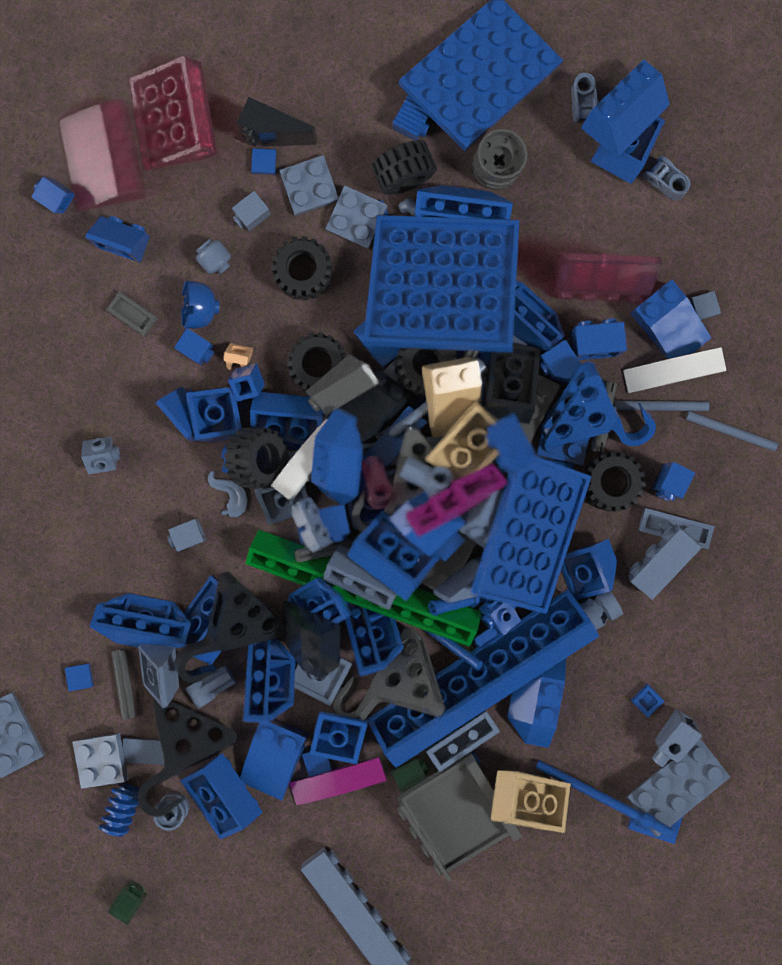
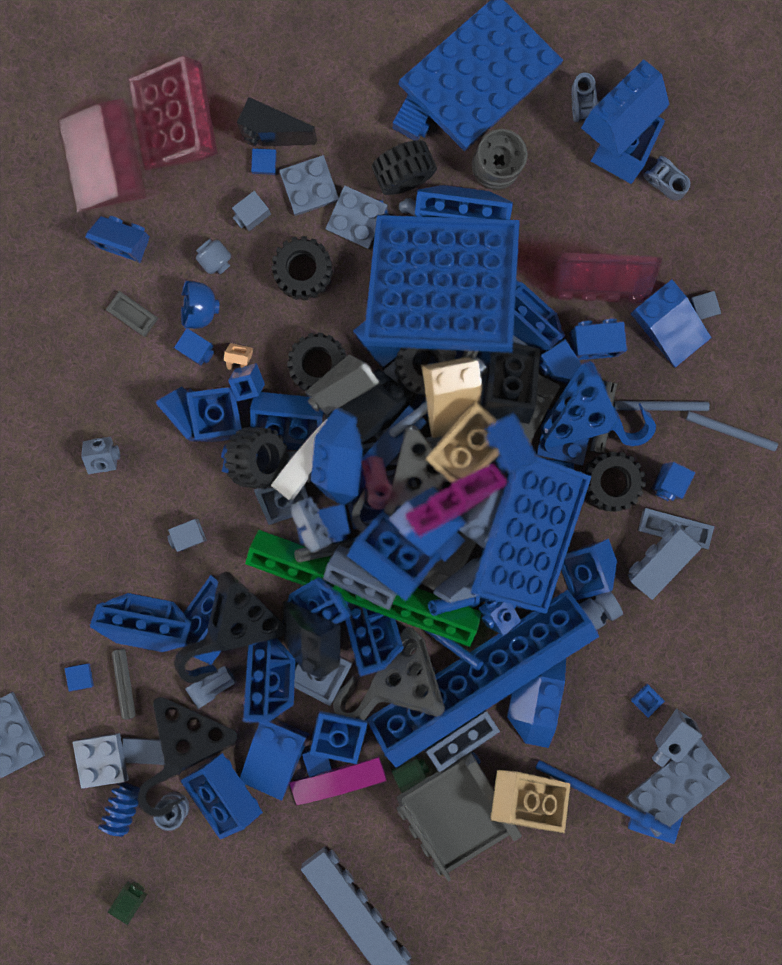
blue brick [32,177,75,214] -> none
sand blue slope [138,644,179,708] -> none
sand blue piece [208,471,248,517] -> none
sand blue piece [400,457,452,497] -> none
blue tile [471,627,498,648] -> none
white slope [623,348,727,393] -> none

